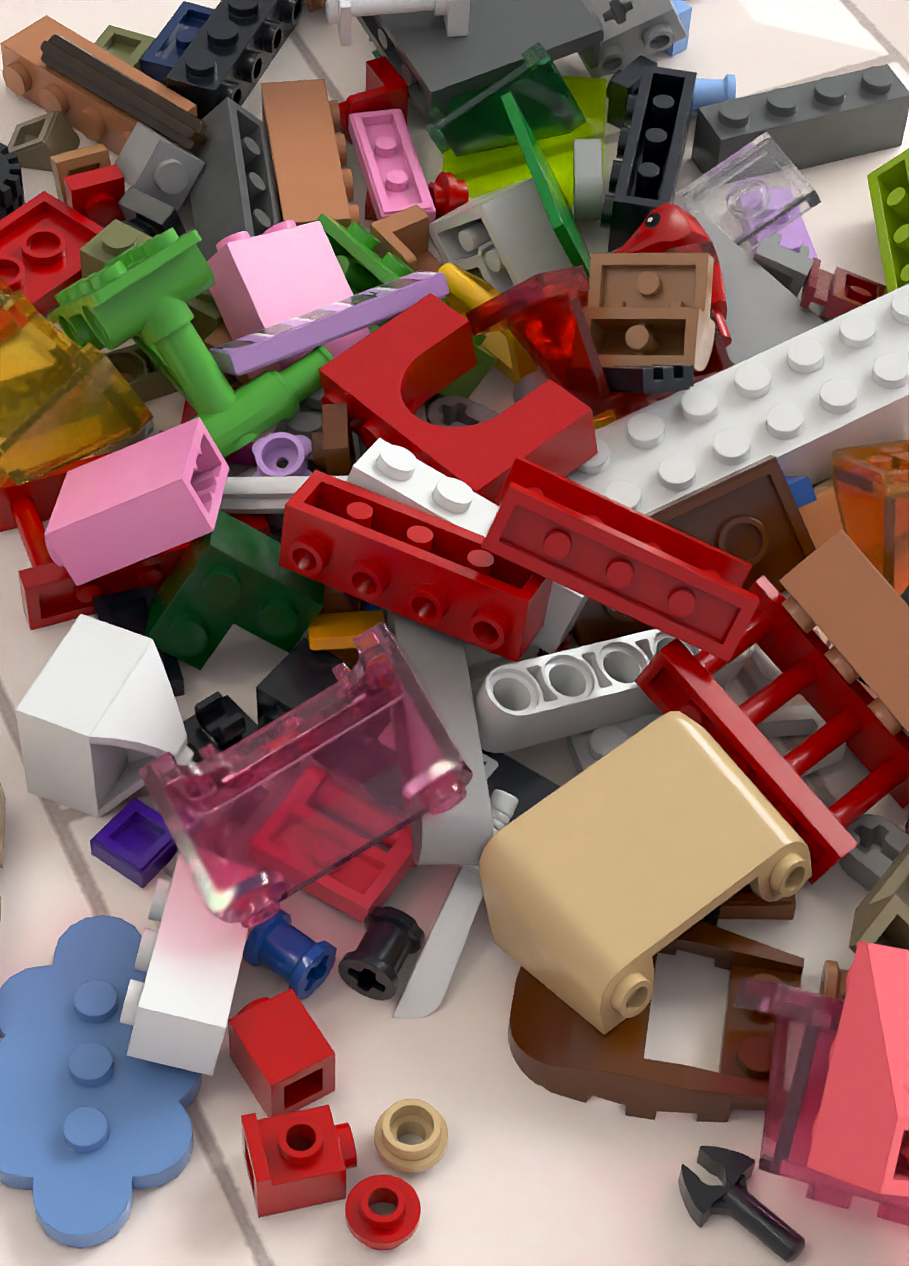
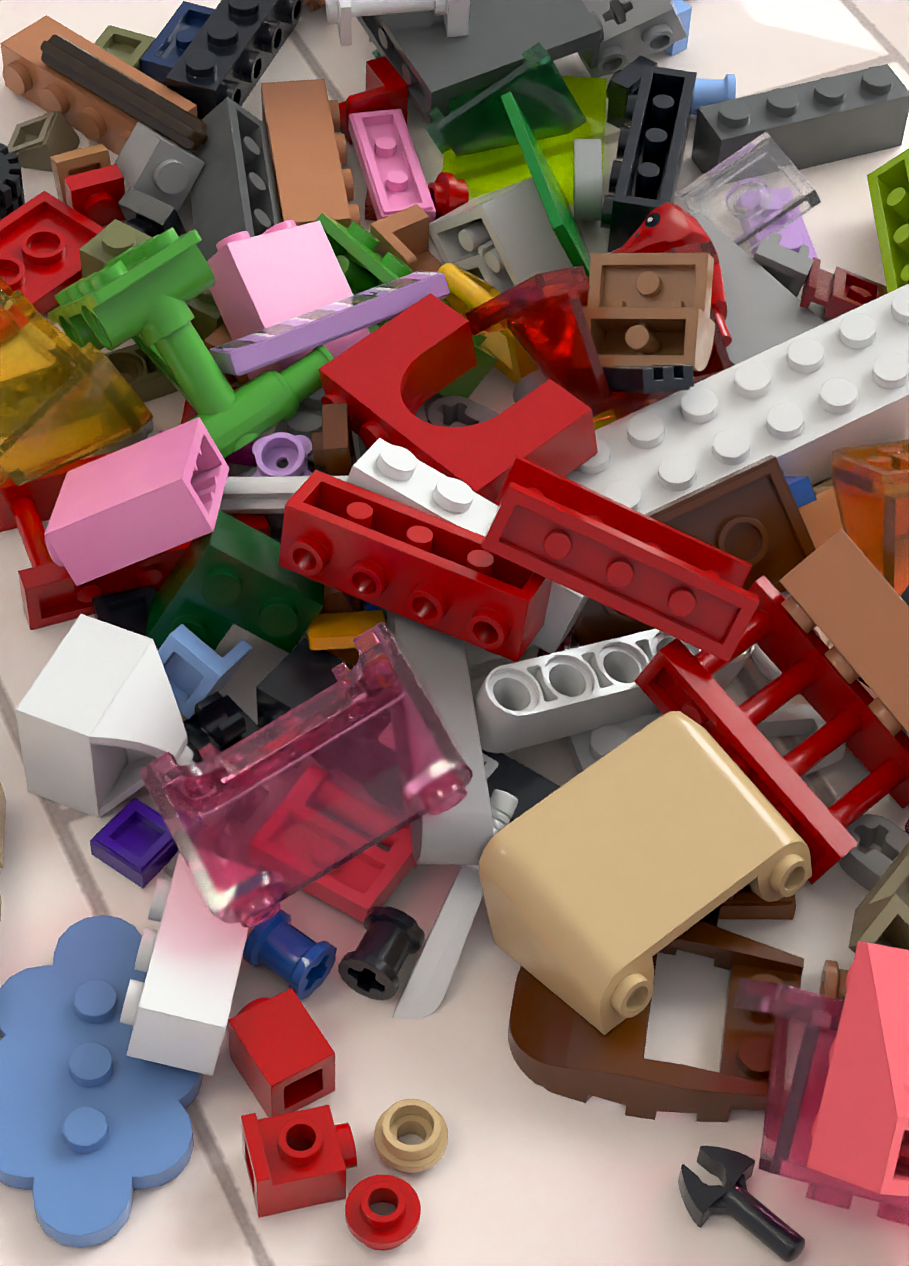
none -> light blue panel [158,624,253,720]

